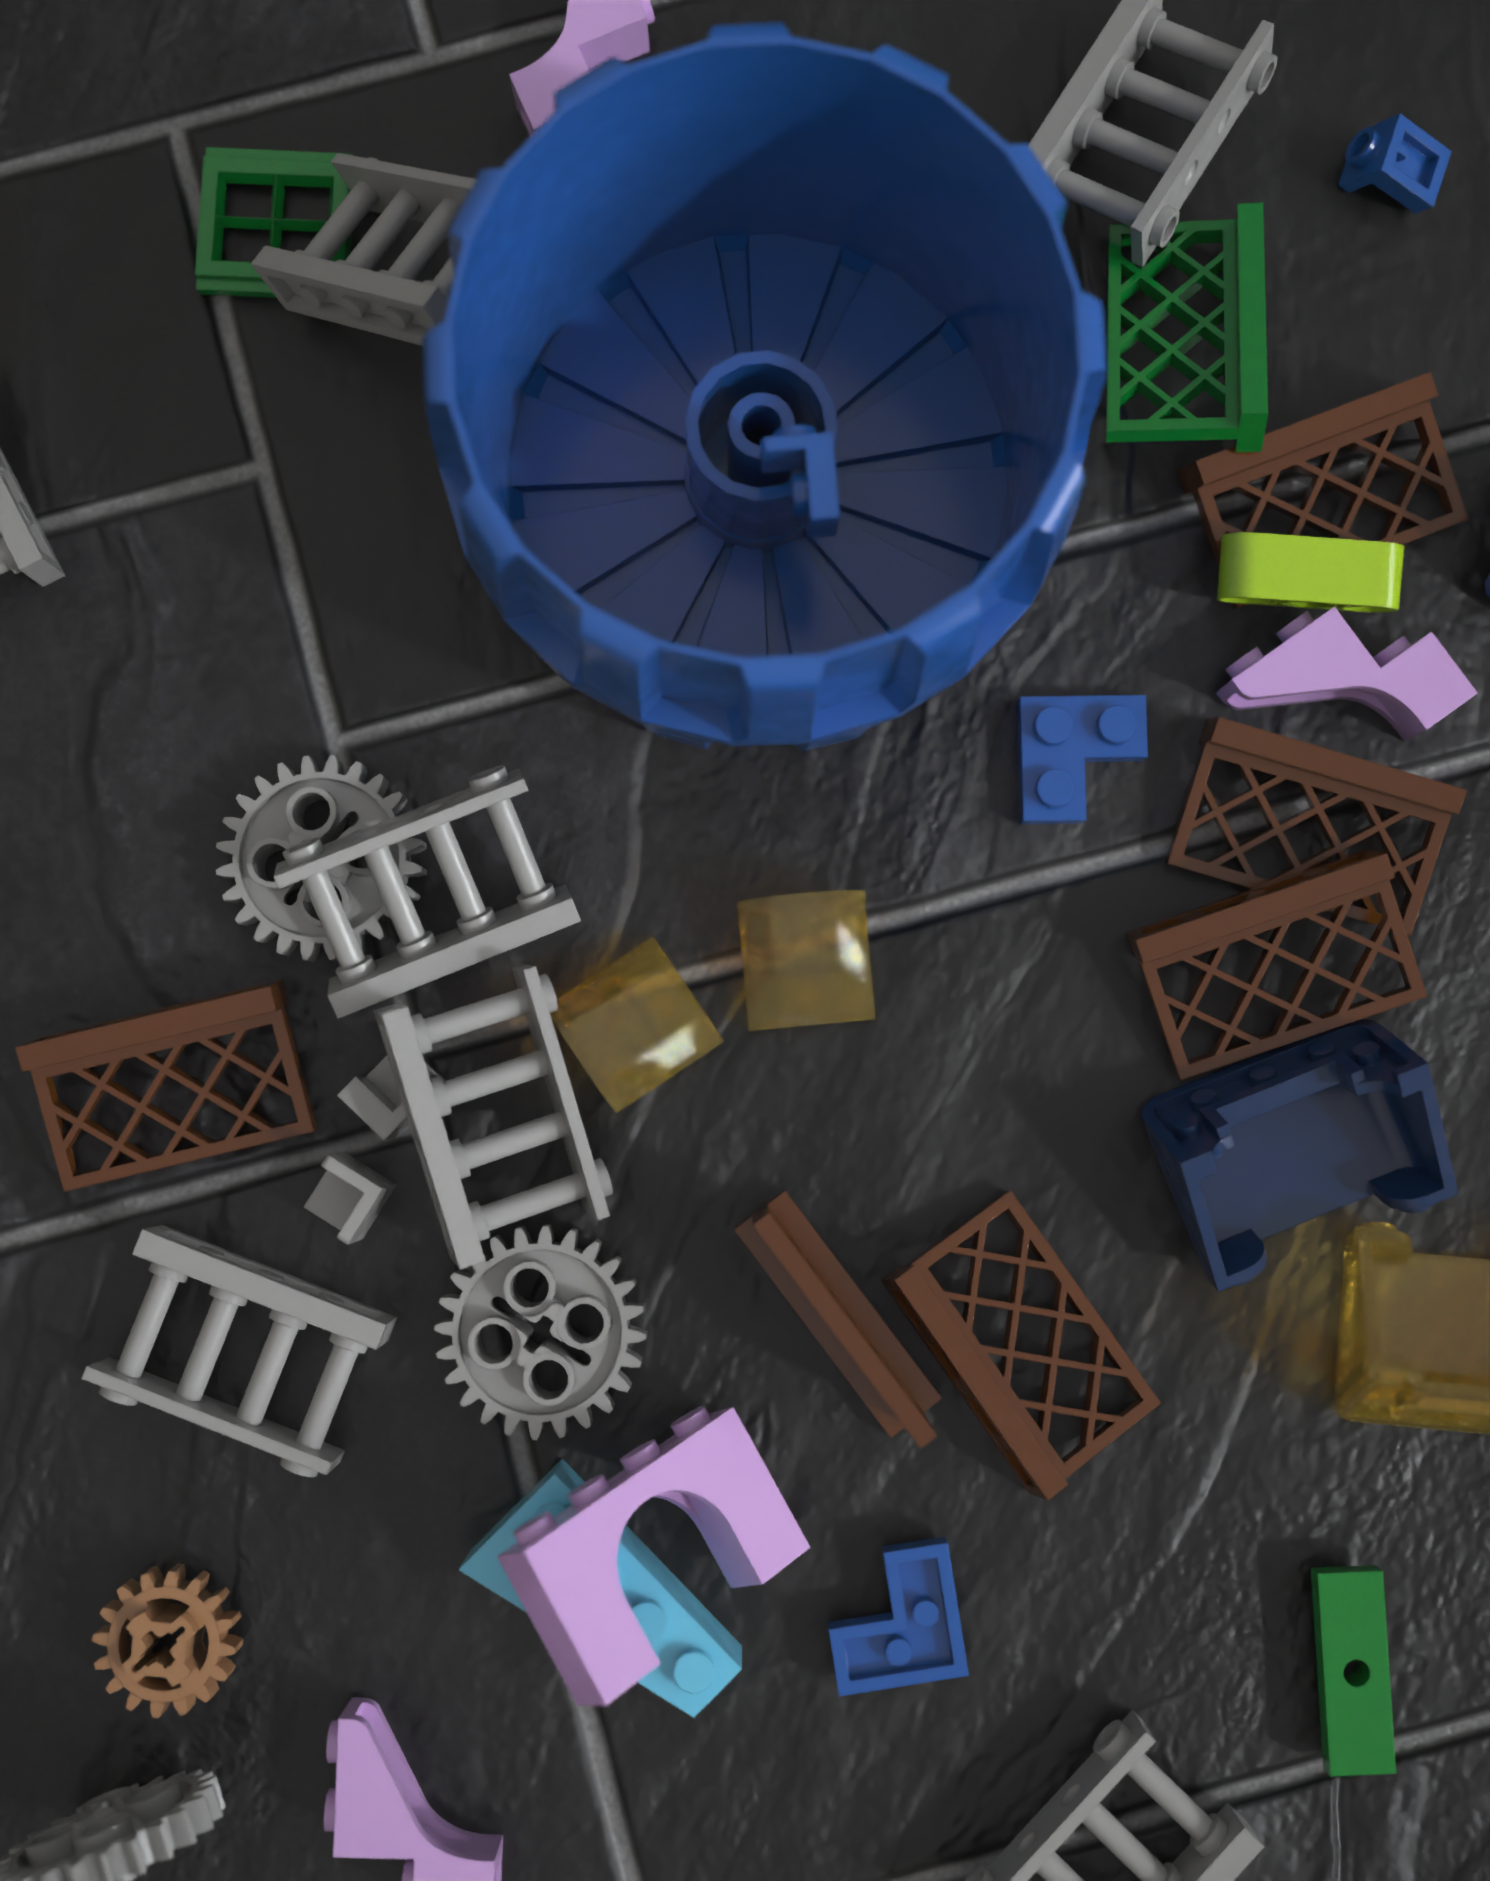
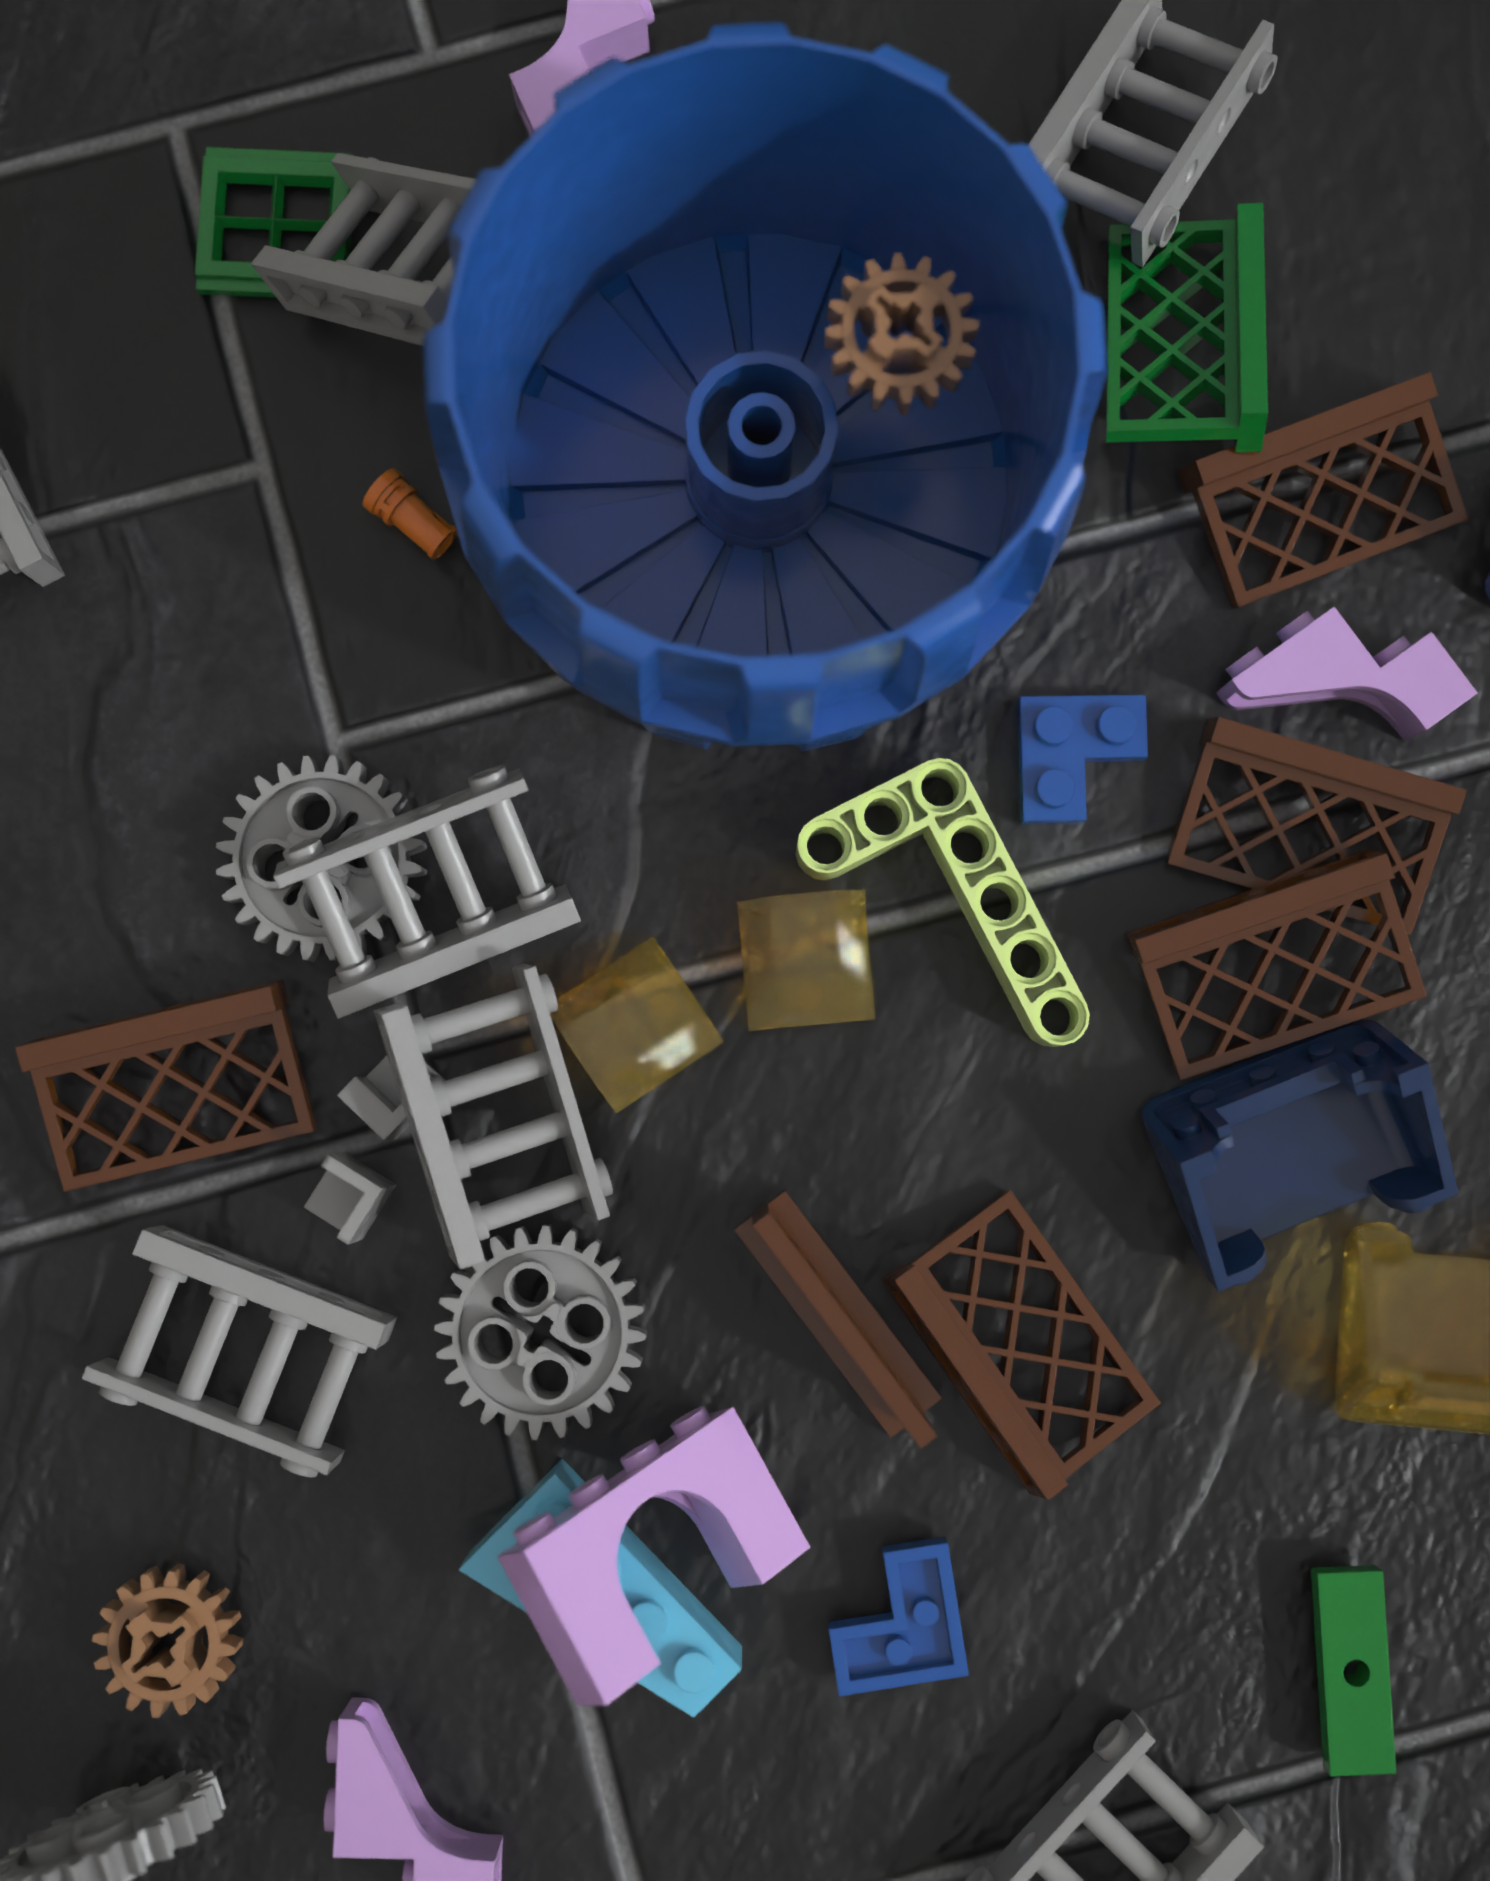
blue bracket [760,425,840,538] -> none
lime beam [1216,532,1405,613] -> none
blue bracket [1339,113,1452,214] -> none
none -> orange pin [362,468,458,561]
none -> yellowish green beam [796,758,1090,1047]
none -> medium nougat gear [824,253,979,415]

